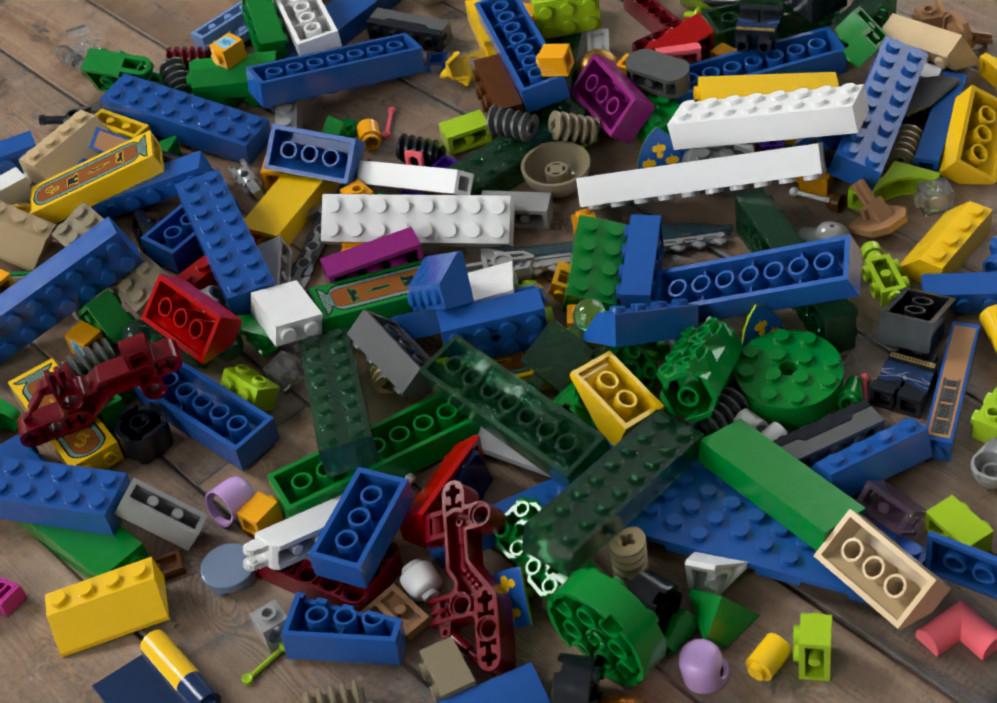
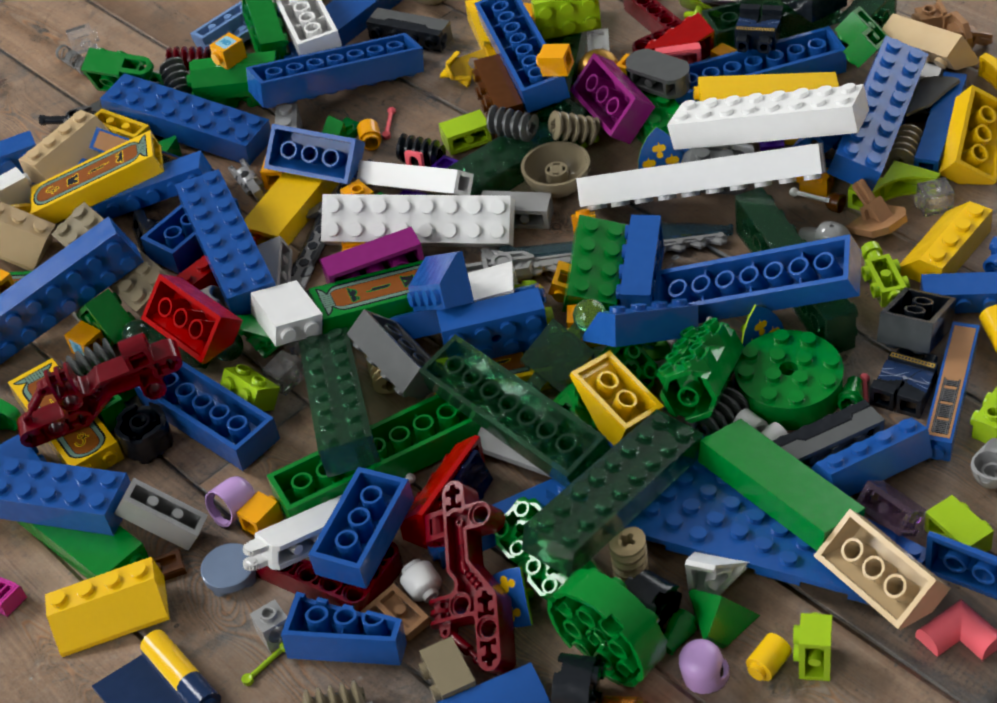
clear blue plate [425,51,449,73] -> none

